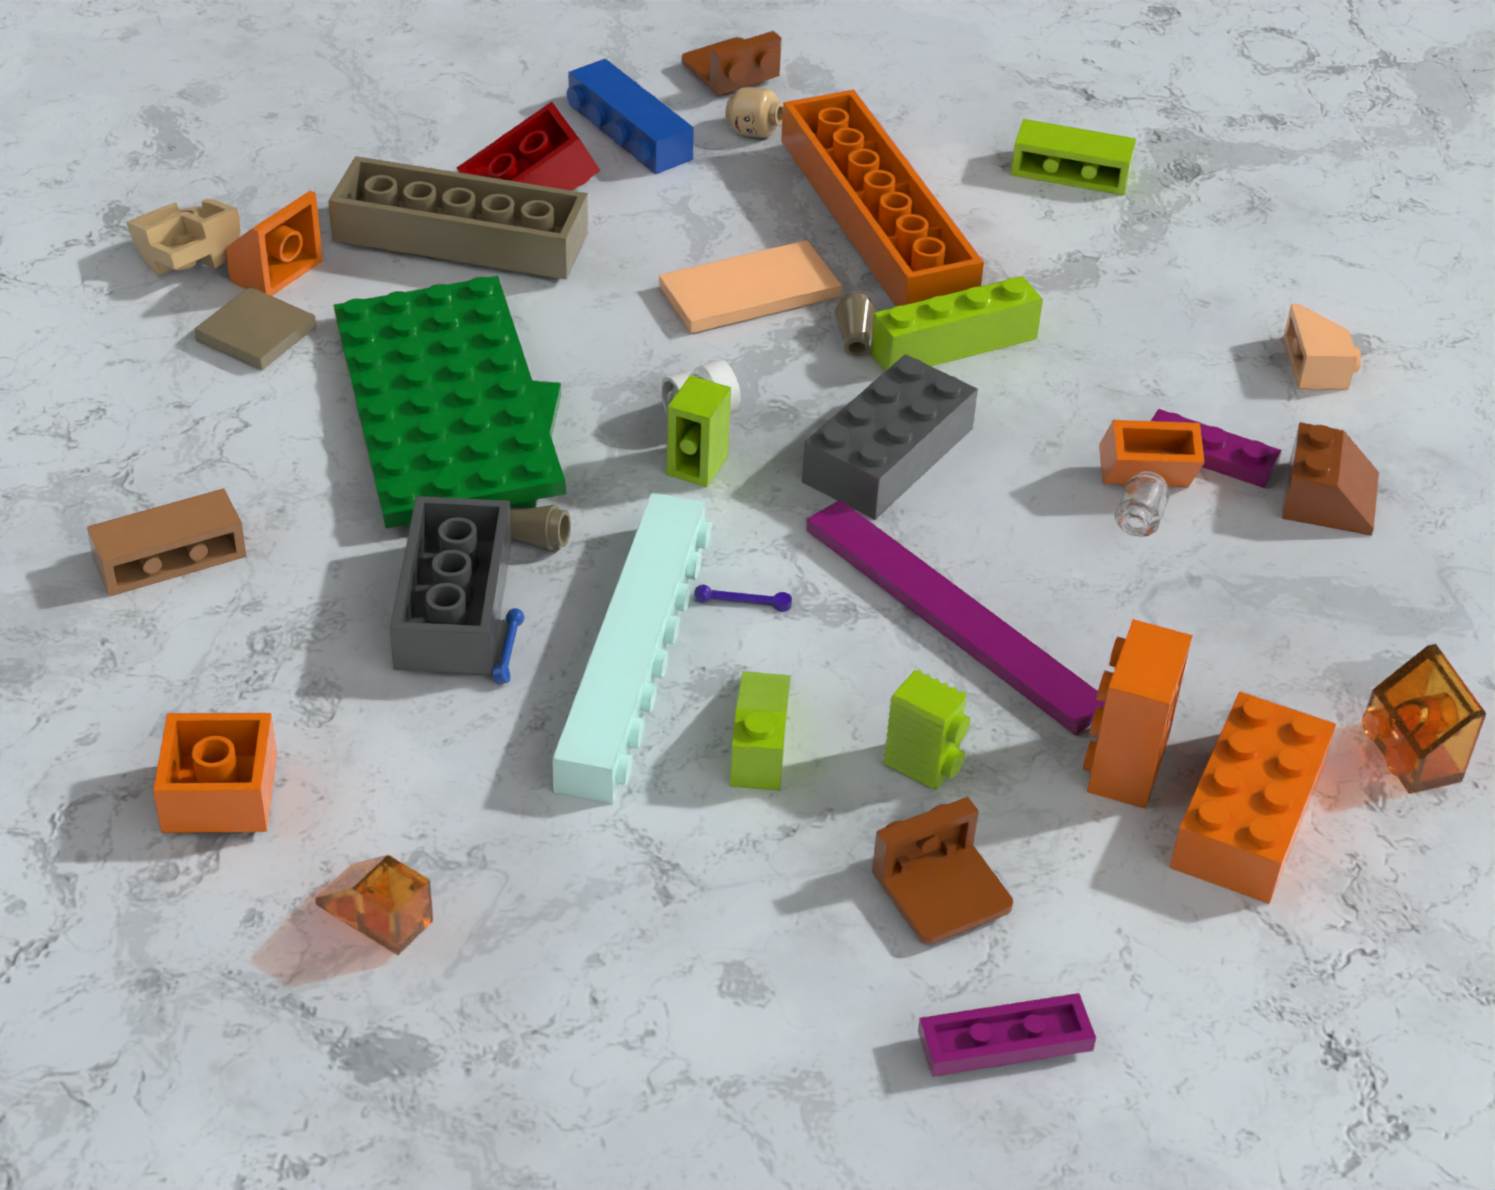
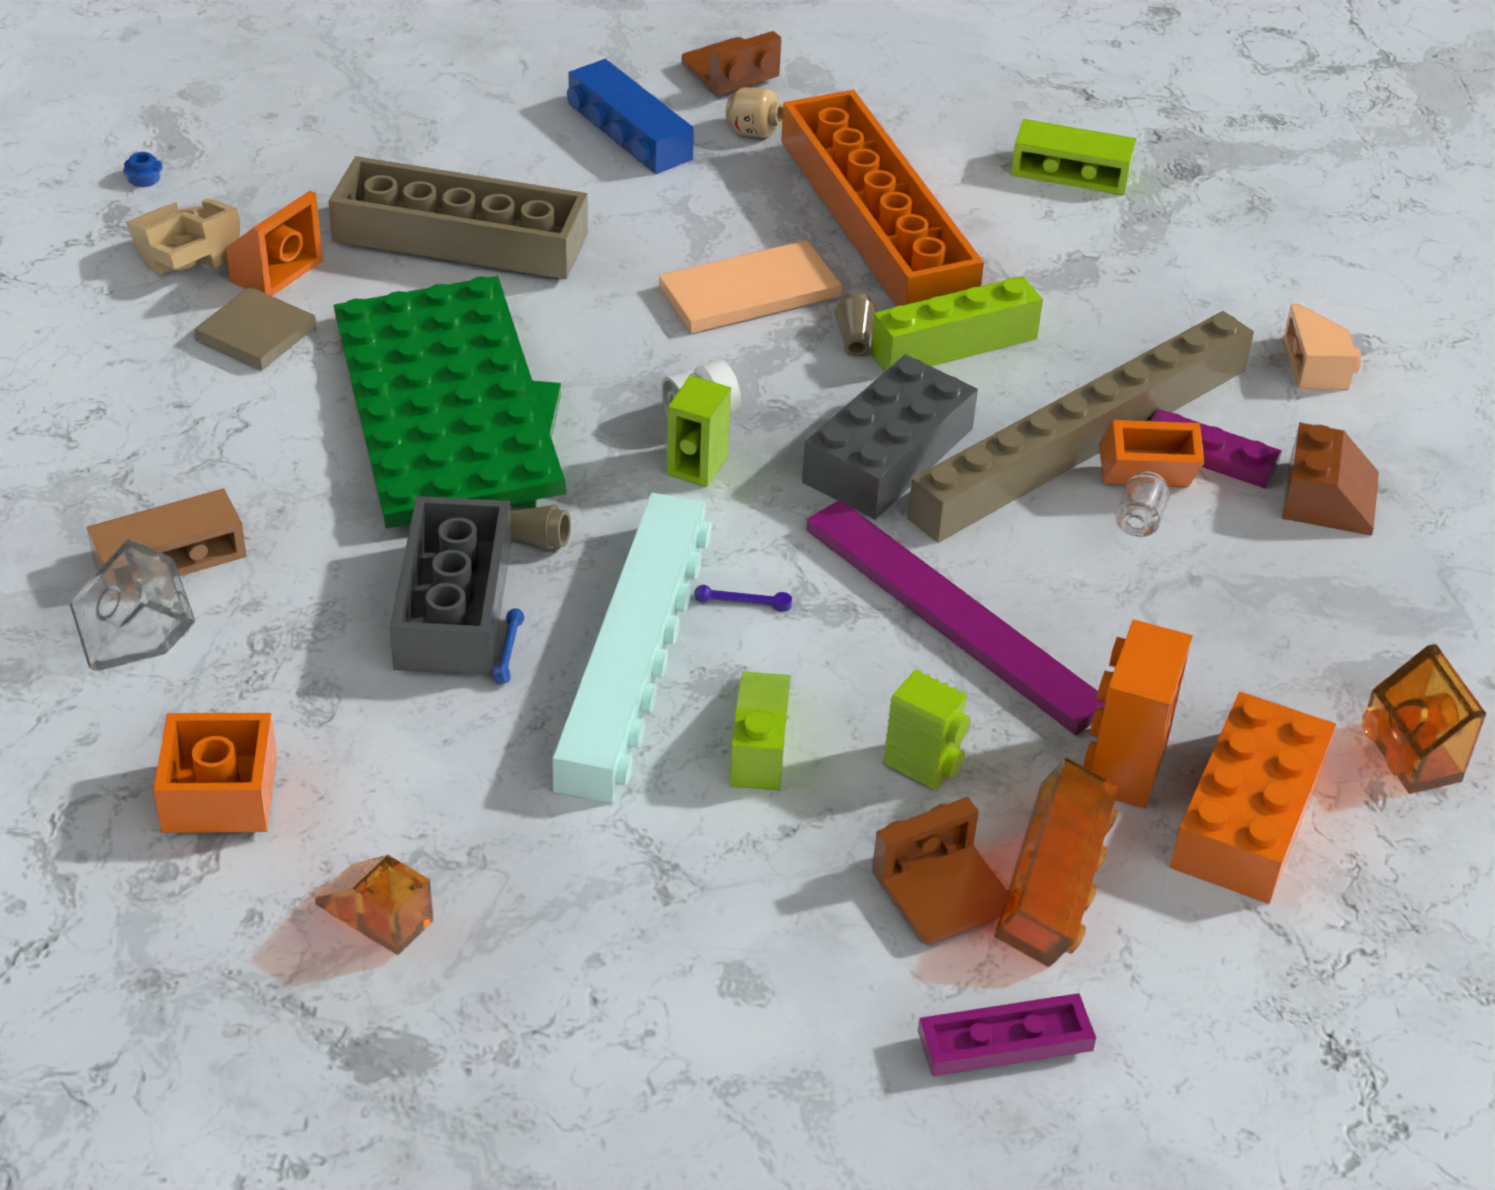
red slope [456,101,600,191] -> none
none -> clear slope [69,538,195,671]
none -> blue plate [123,152,163,187]
none -> dark tan brick [907,311,1254,543]
none -> clear orange brick [994,757,1119,967]

